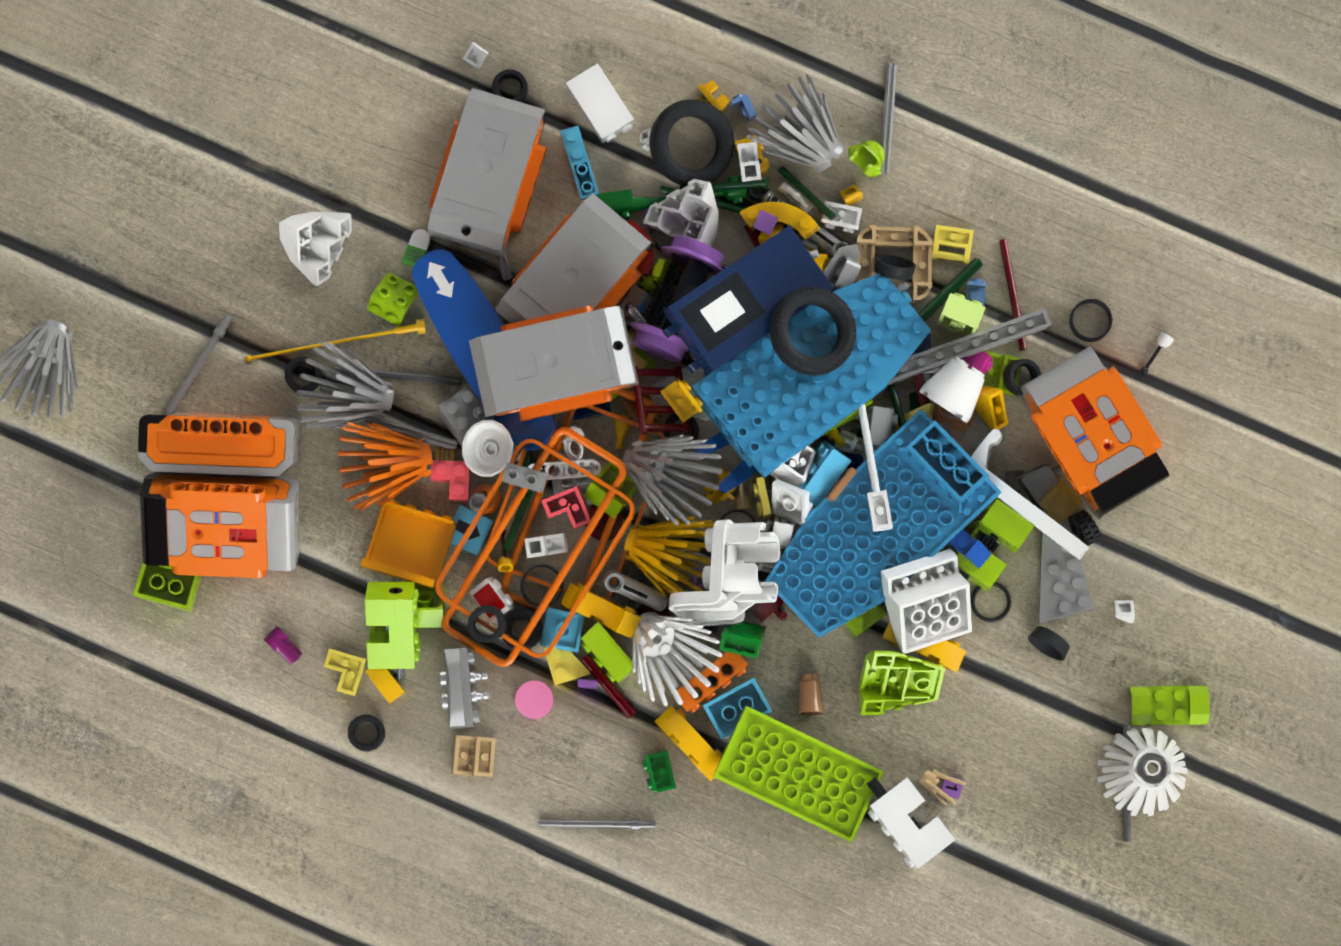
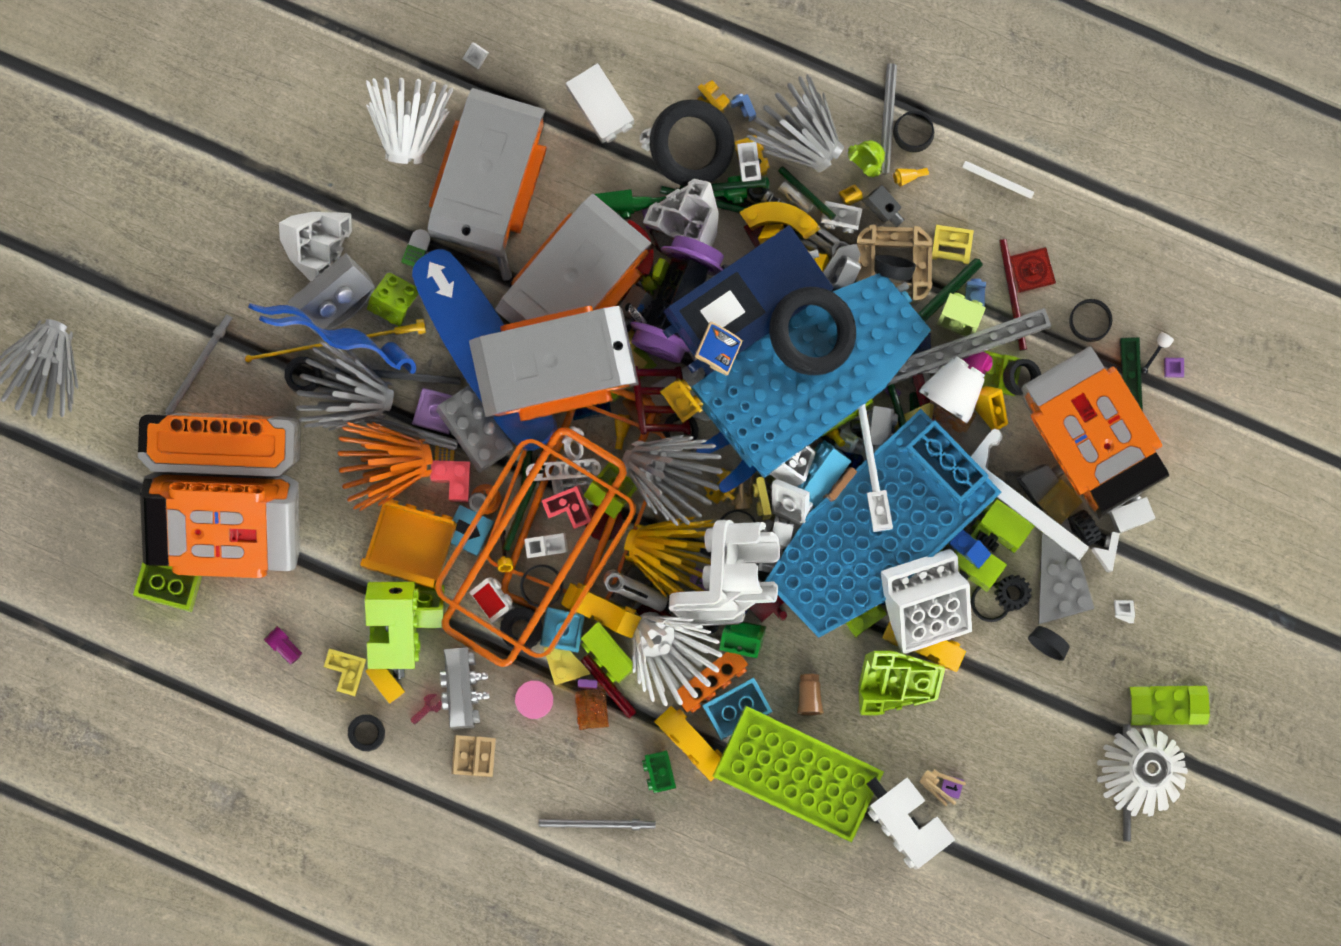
white hat [462,420,513,477] -> none
black tyre [468,605,506,643] -> none
black tyre [492,69,528,102] -> none
light grey brick [502,463,548,492] -> none
medium azure slope [560,126,599,200] -> none
medium lavender tile [753,210,778,235] -> none
none -> blue flag [248,303,416,374]
none -> light grey piece [288,253,375,335]
none -> white plant [366,77,453,164]
none -> clear pink bar [410,694,442,724]
none -> lavender tile [412,388,452,435]
none -> clear orange bracket [575,689,609,730]
none -> slope [694,322,742,376]
none -> dark grey torso [862,185,905,227]
none -> black tyre [893,111,935,153]
none -> yellow cone [893,168,929,187]
none -> white bar [962,161,1034,199]
none -> black tyre [994,575,1032,611]
none -> clear red piece [1010,247,1056,293]
none -> white slope [1091,532,1120,573]
none -> white brick [1109,496,1155,533]
none -> dark green tile [1120,337,1143,411]
none -> medium lavender tile [1164,358,1184,378]

